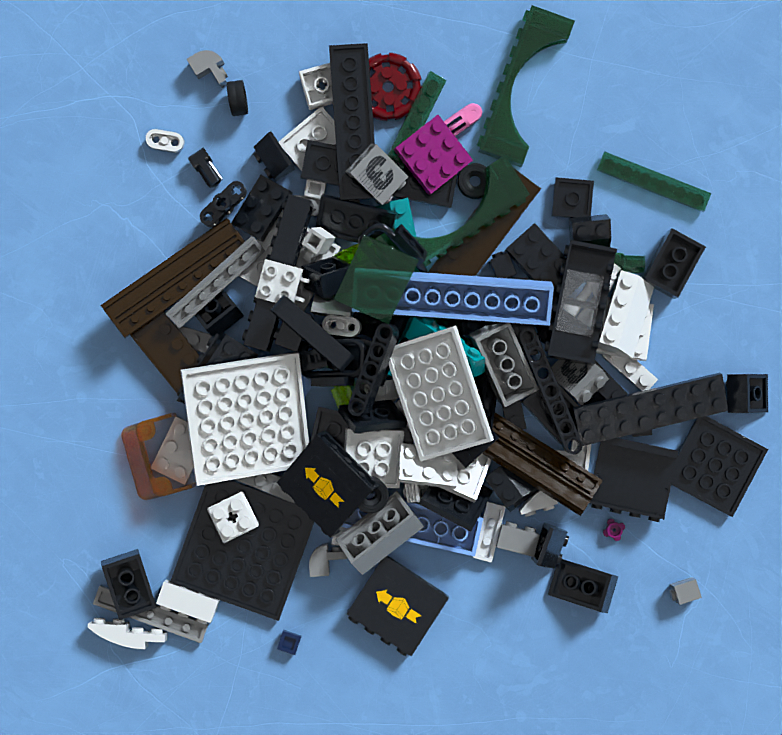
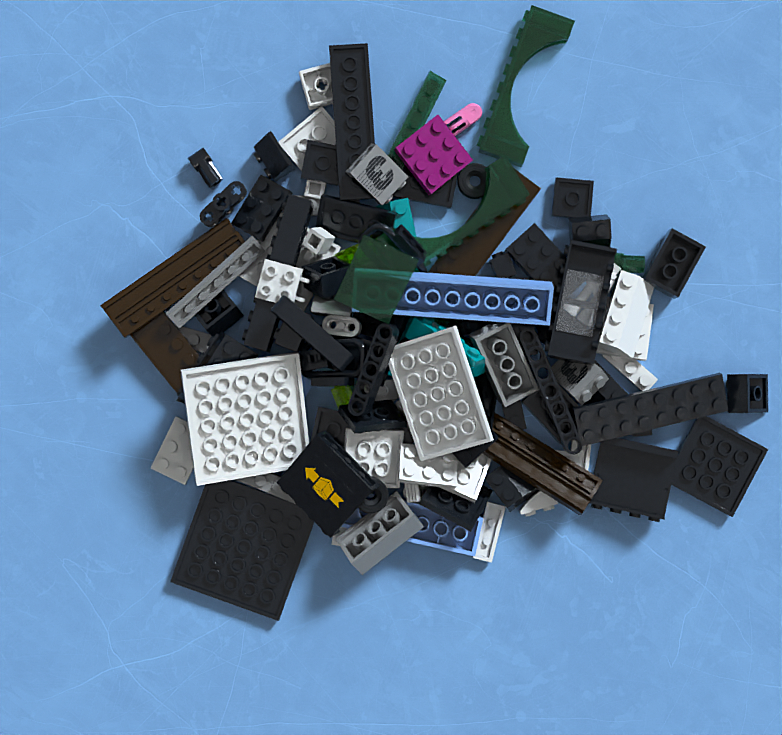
white slope [88,618,168,649] -> none
light grey plate [93,585,209,643] -> none
black slope [101,549,157,620] -> none
clear orange windscreen [121,413,196,500] -> none
white plate [146,129,185,153] -> none
white brick [156,579,220,624] -> none
light grey brick [187,50,228,88] -> none
white brick [207,492,259,543] -> none
black tyre [227,80,248,116] -> none
dark blue plate [277,630,302,655] -> none
light grey brick [309,543,348,577] -> none
black panel [347,555,449,656] -> none
dark red plate [369,52,422,121] -> none
light grey brick [496,521,540,557] -> none
black slope [531,523,569,568] -> none
black slope [548,559,618,613] -> none
clear green plate [597,151,712,212] -> none
magenta plate [603,519,625,541] -> none
light grey brick [669,577,702,605] -> none

